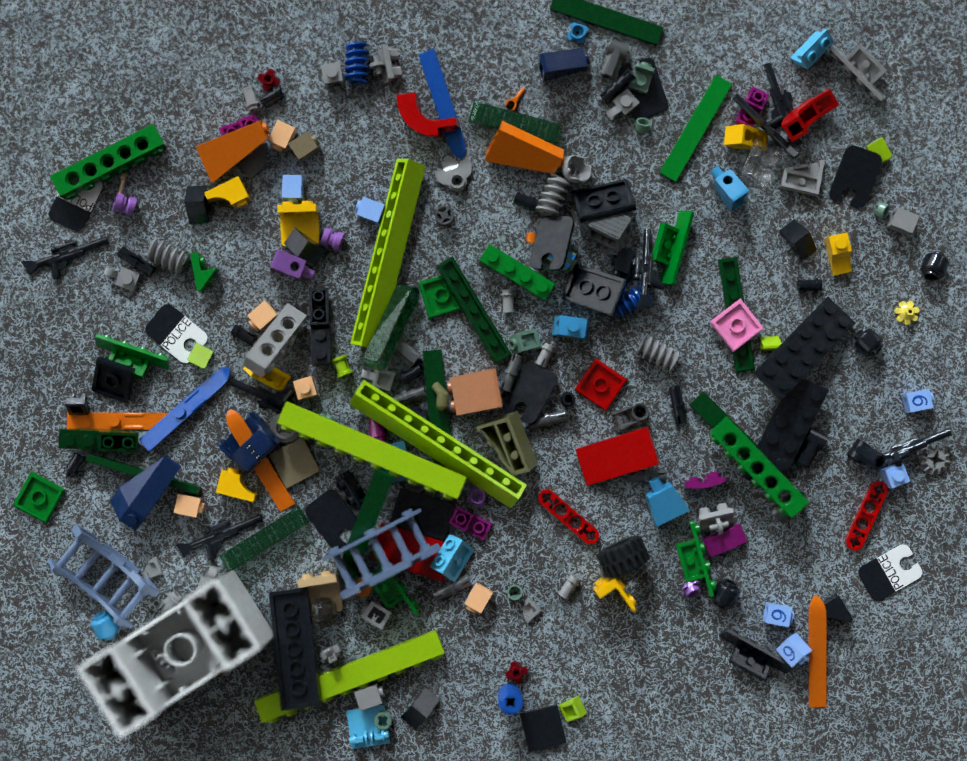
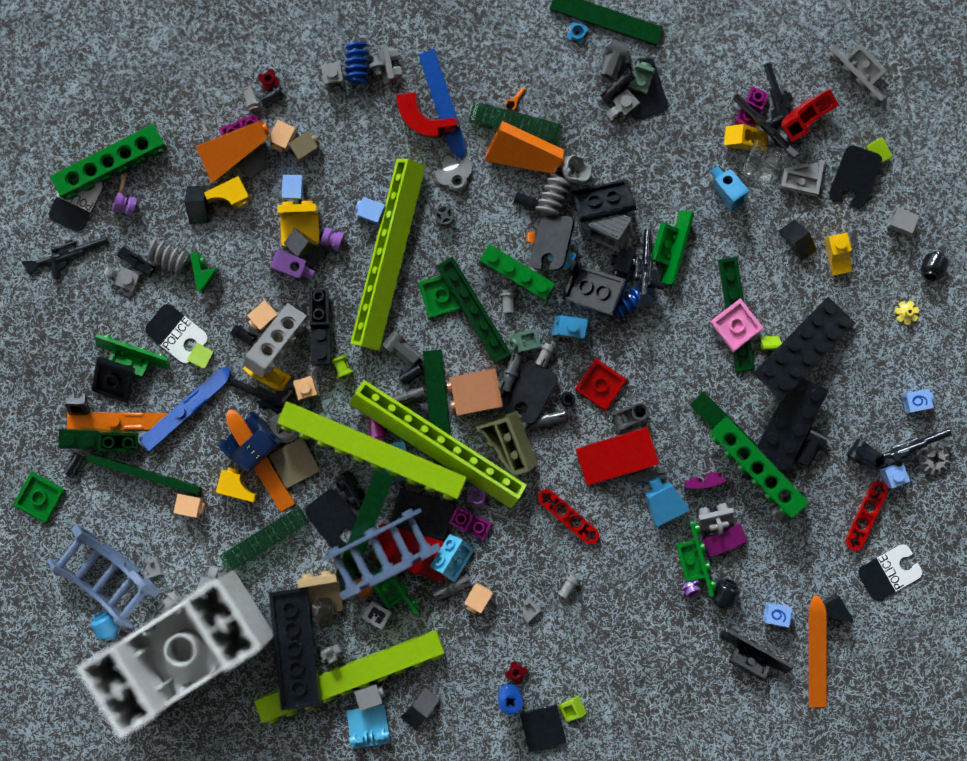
dark blue wedge [110,455,181,531] -> none
light grey gear [149,649,176,674] -> none
black piece [176,514,263,560] -> none
light grey plate [360,368,396,392] -> none
clear green beam [363,284,420,371] -> none
sand green bush [374,710,392,730] -> none
olive arm [431,382,449,411] -> none
sand green hinge [507,585,523,601] -> none
dark blue slope [538,48,590,82] -> none
yellow bracket [593,577,637,613] -> none
black tyre [596,536,650,578] -> none
sand green hinge [635,118,651,134] -> none
light grey piece [635,336,680,372] -> none
green tile [659,75,732,182] -> none
black axle [669,386,687,424] -> none
light blue brick [776,633,812,668] -> none
medium azure bracket [790,29,834,69] -> none
black pin [797,278,822,293] -> none
black head [854,328,884,357] -> none
sand green hinge [873,202,890,219] -> none

